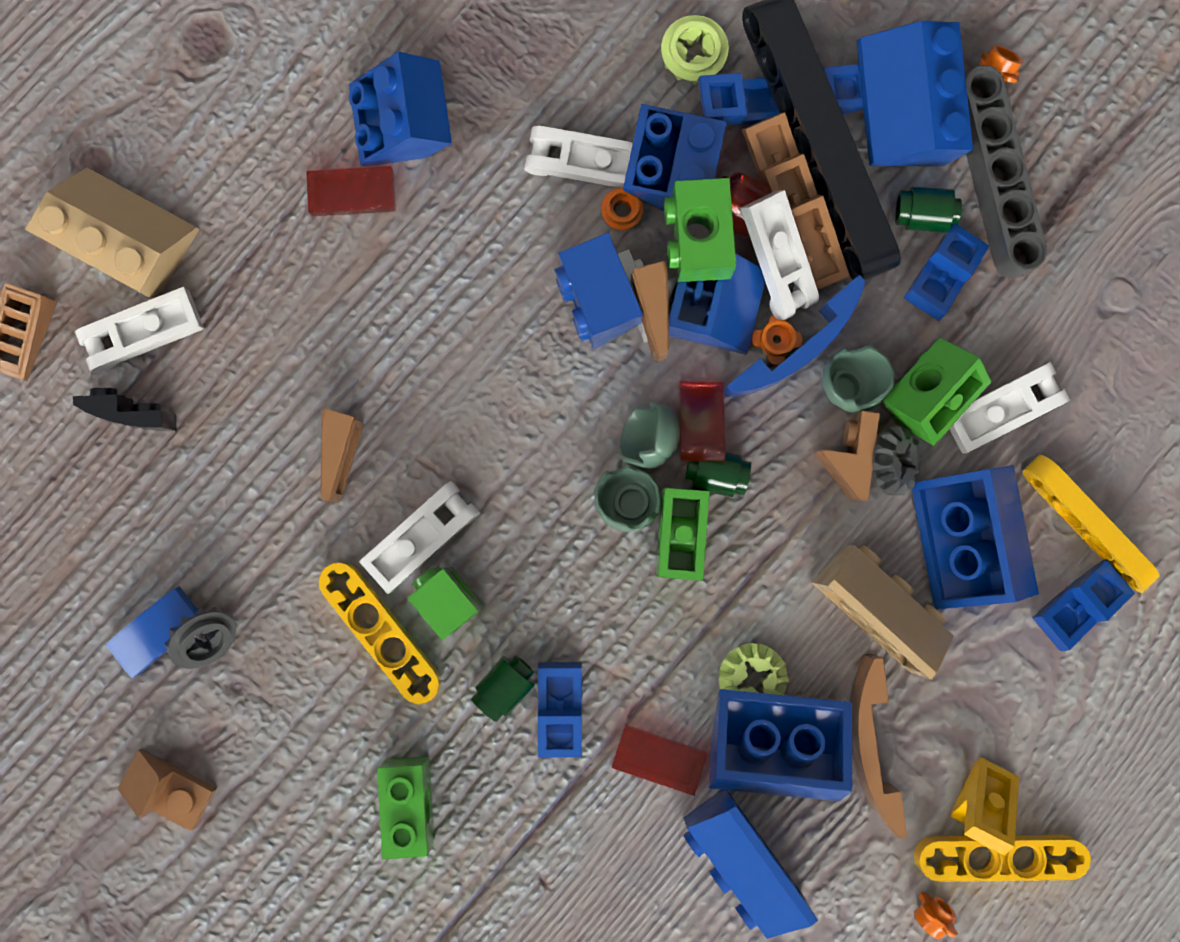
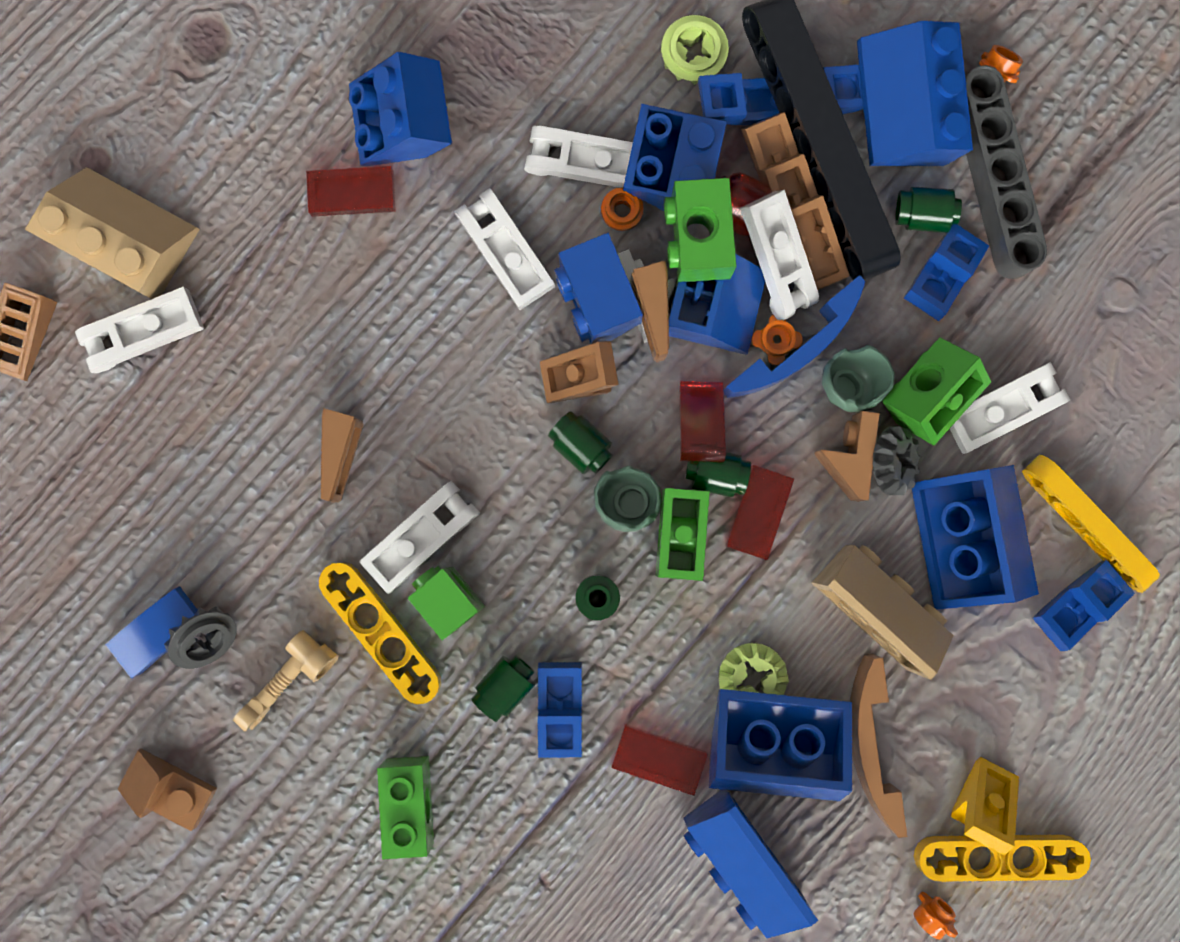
black slope [73,388,177,431] -> none
sand green hair [620,402,680,468] -> none
none -> tan brick [233,630,339,732]
none -> white plate [454,188,555,310]
none -> medium nougat slope [540,341,619,403]
none -> dark green brick [548,411,613,474]
none -> dark green brick [575,574,620,620]
none -> clear red tile [725,465,794,560]

